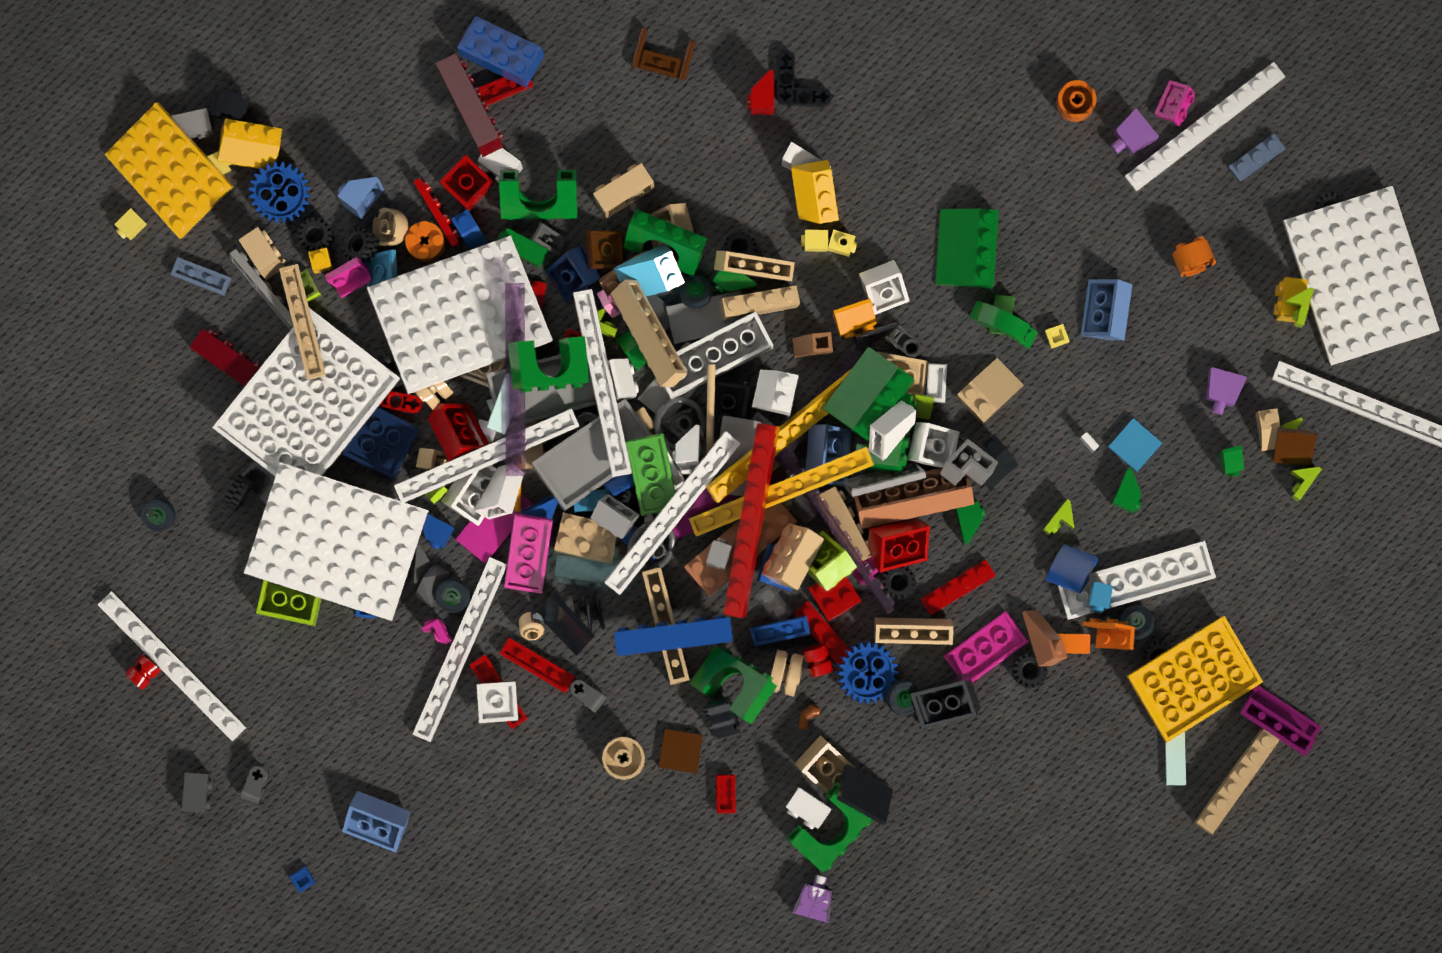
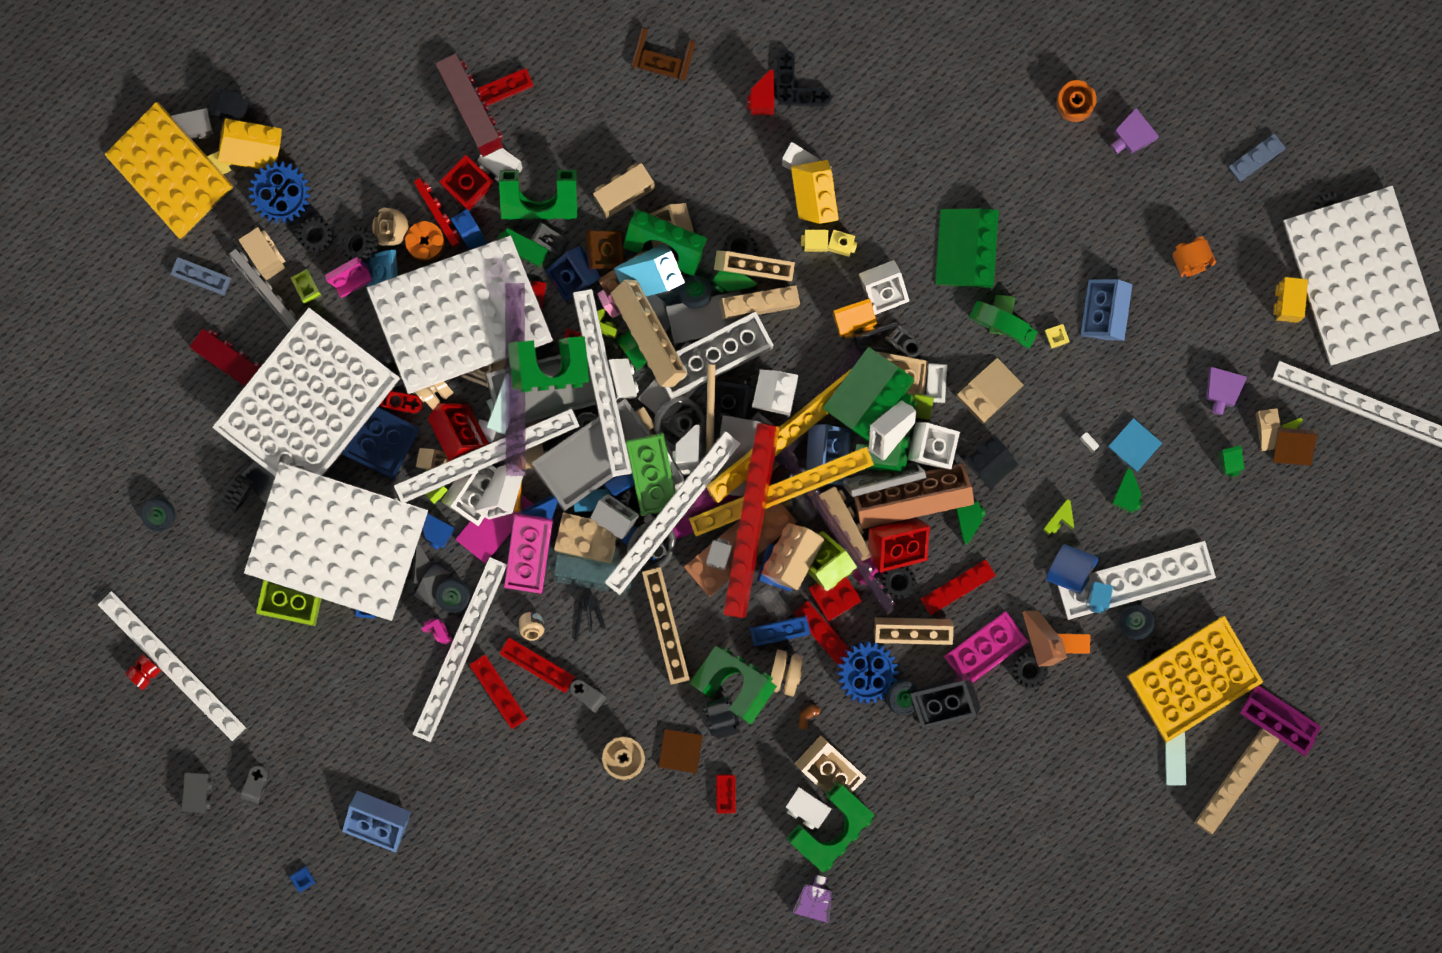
light yellow brick [115,208,147,240] -> none
tan plate [279,264,326,380] -> none
yellow brick [308,248,333,274] -> none
medium blue slope [338,177,384,219] -> none
blue brick [457,16,544,87] -> none
white plate [477,682,518,723] -> none
black tile [538,594,595,656] -> none
blue brick [614,615,733,656] -> none
medium nougat slope [792,332,833,358] -> none
red wheel [802,643,834,677] -> none
black tile [837,764,893,824] -> none
light grey brick [940,439,998,486] -> none
orange bracket [1083,618,1135,650] -> none
white plate [1124,62,1285,192] -> none
dark pink bracket [1154,80,1195,126] -> none
lime slope [1284,287,1314,328] -> none
lime slope [1290,467,1322,502] -> none

